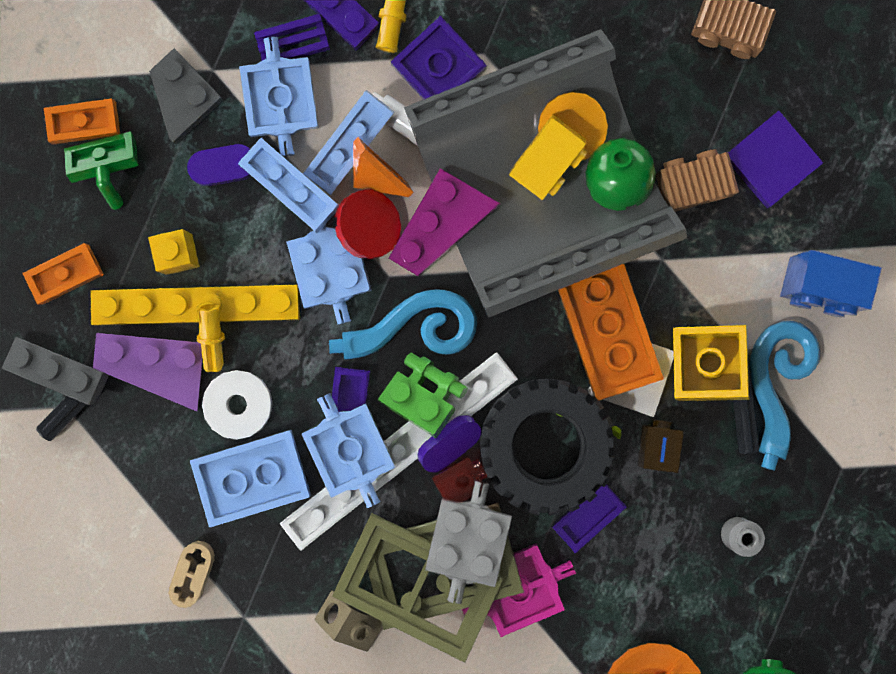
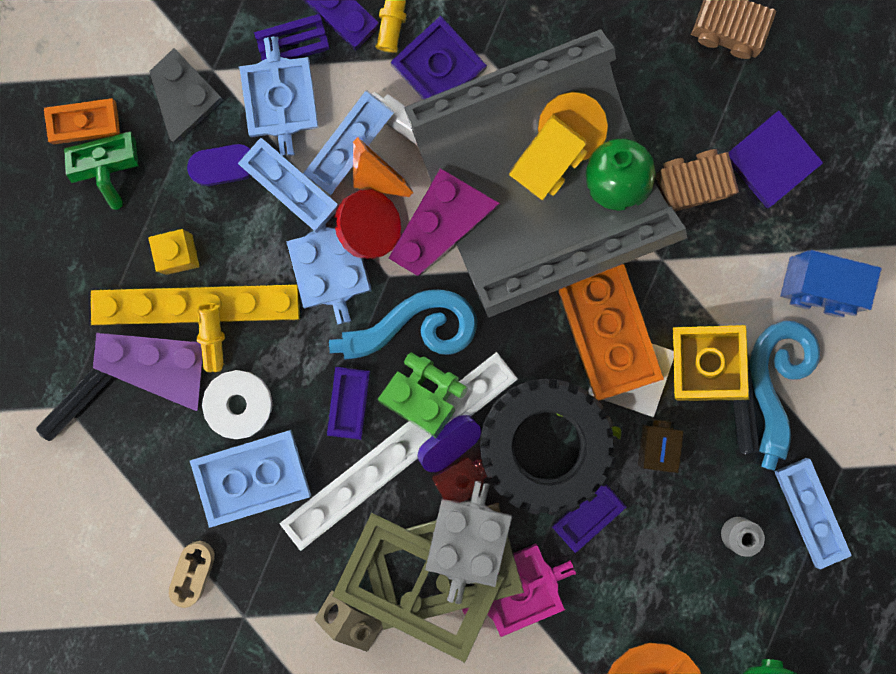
dark grey plate [1,337,109,407] -> none
orange plate [23,243,104,305] -> none
light blue plate [302,393,396,508] -> none
none -> light blue plate [774,458,852,569]

